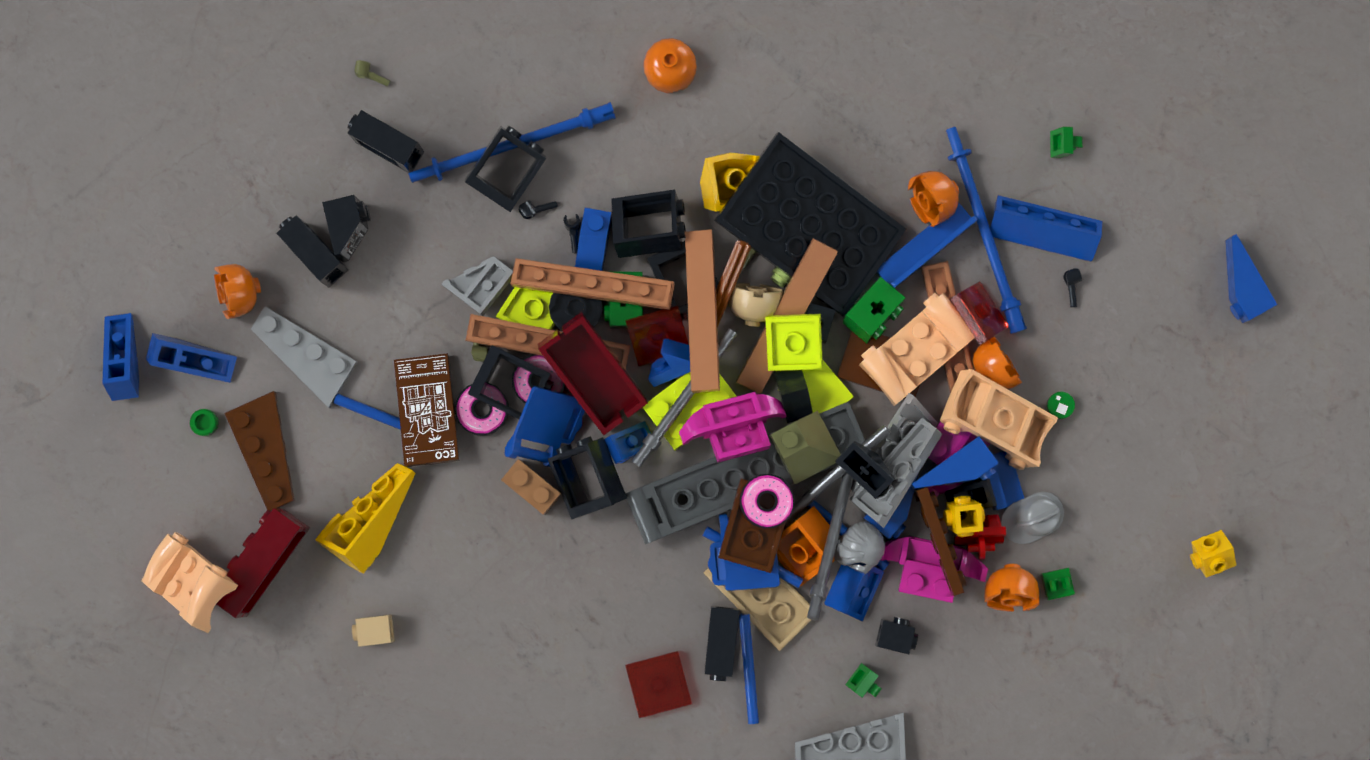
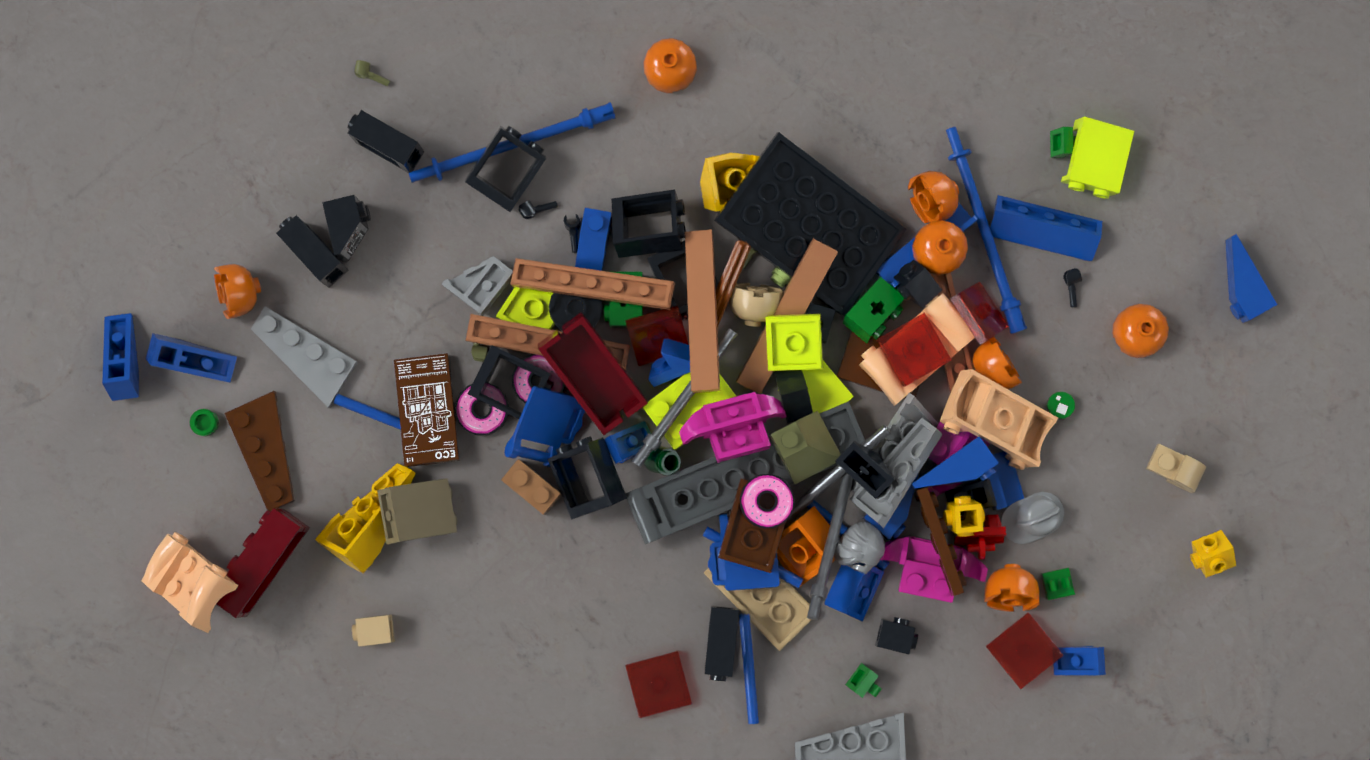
none -> dark tan panel [377,478,457,545]
none -> dark green brick [644,446,681,475]
none -> clear red plate [877,312,952,387]
none -> black brick [893,259,942,308]
none -> orange cylinder [912,220,968,275]
none -> clear red plate [986,612,1064,690]
none -> blue slope [1052,646,1106,675]
none -> neon yellow panel [1061,116,1134,199]
none -> orange cylinder [1112,304,1169,358]
none -> tan brick [1146,444,1206,493]

